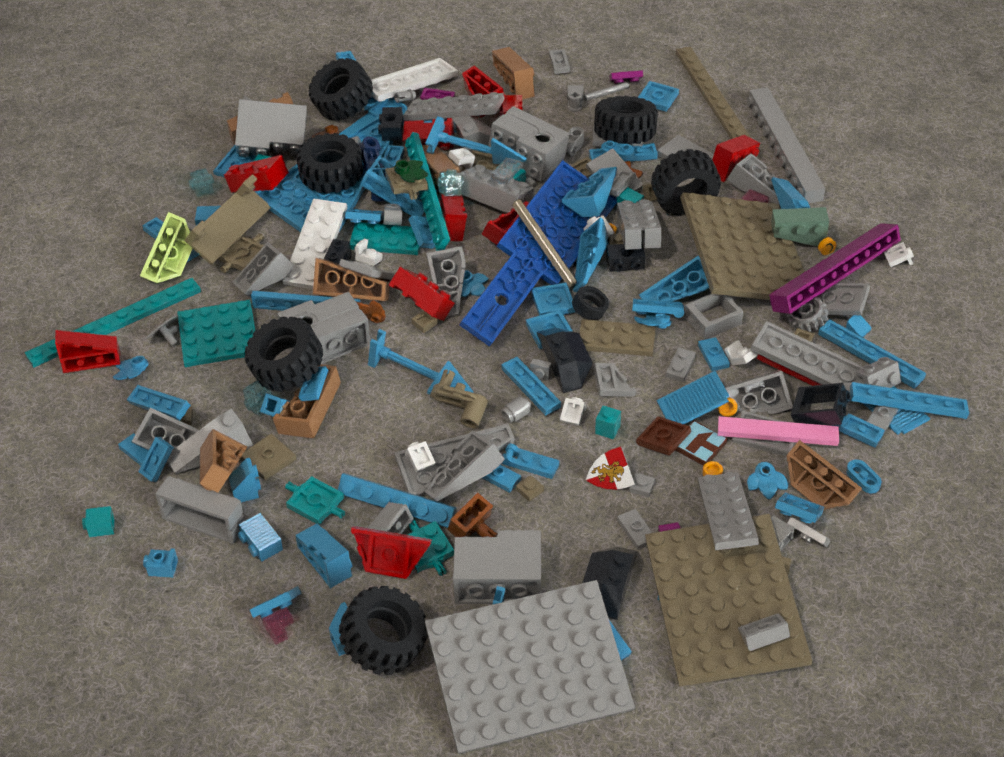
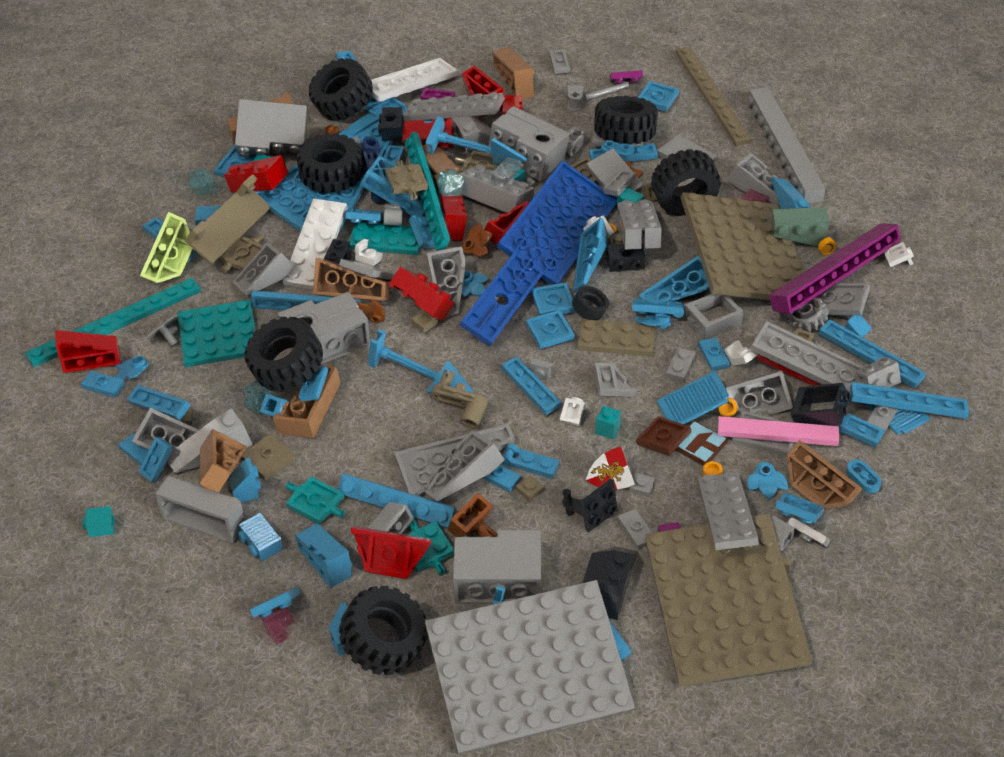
dark azure brick [143,548,178,578] -> none
light grey pin [394,89,416,103] -> none
dark green plate [394,160,428,182] -> none
white bracket [405,441,435,472] -> none
white bracket [448,148,475,169] -> none
light grey brick [501,396,531,423] -> none
dark tan axle [512,199,577,288] -> none
black wedge [537,327,593,393] -> none
dark azure wedge [562,167,617,218] -> none
red wedge [712,135,760,182] -> none
light grey slope [738,613,790,651] -> none
none -> dark azure plate [81,371,125,398]
none -> dark orange plate [462,224,493,257]
none -> black plate [562,479,618,533]

